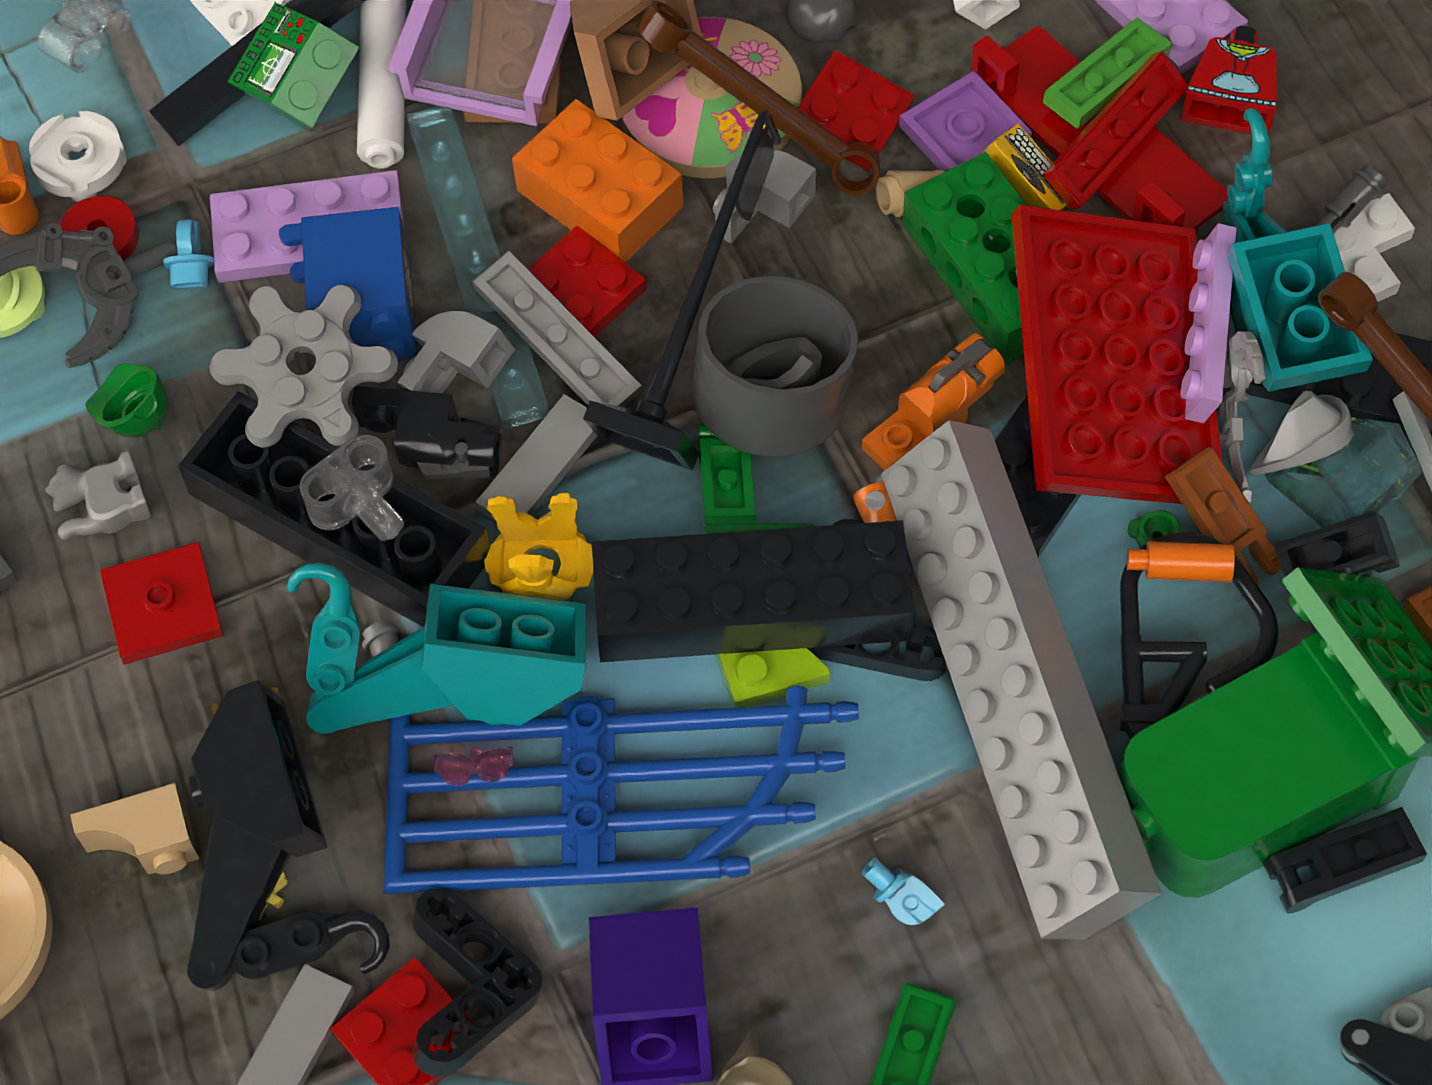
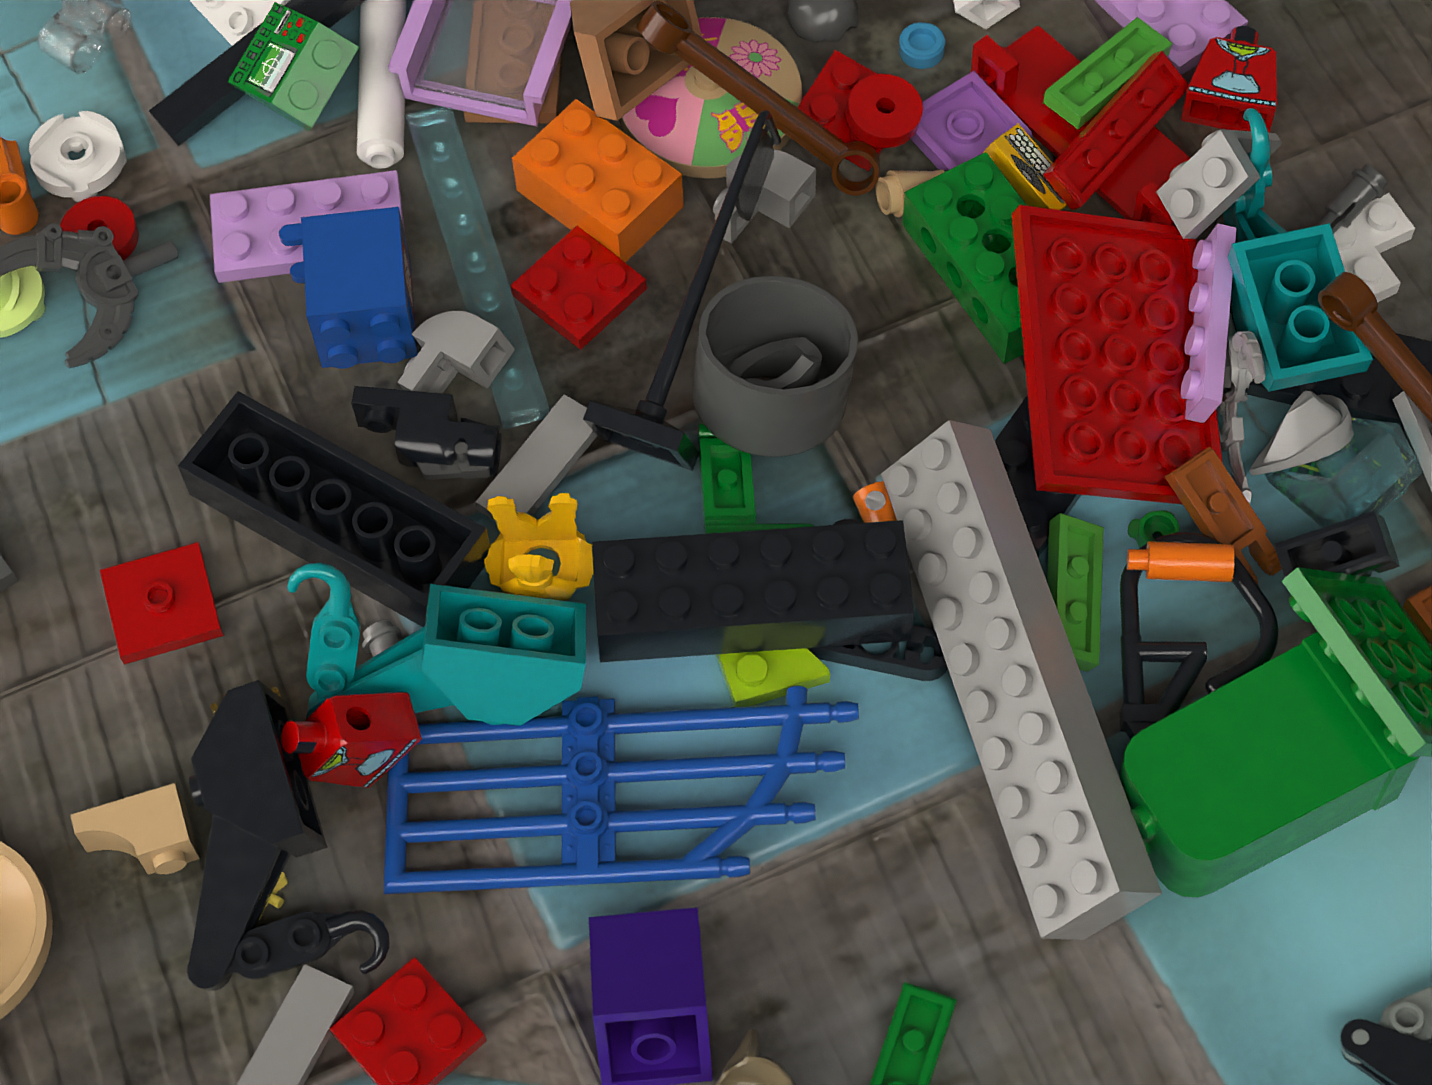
light grey animal [45,451,151,540] -> none
green piece [85,363,169,438] -> none
medium azure piece [163,219,214,289] -> none
light grey plate [209,285,398,448] -> none
clear beam [300,434,404,541] -> none
black beam [412,888,543,1077] -> none
clear pink piece [433,746,514,786] -> none
light grey plate [473,251,642,407] -> none
orange plate [861,333,1006,471] -> none
medium azure piece [861,857,945,925] -> none
black plate [1263,807,1427,913] -> none
none -> red torso [281,692,422,788]
none -> red piece [846,74,923,148]
none -> dark azure tile [899,22,945,69]
none -> bright green plate [1047,513,1104,672]
none -> light grey bracket [1156,129,1282,239]

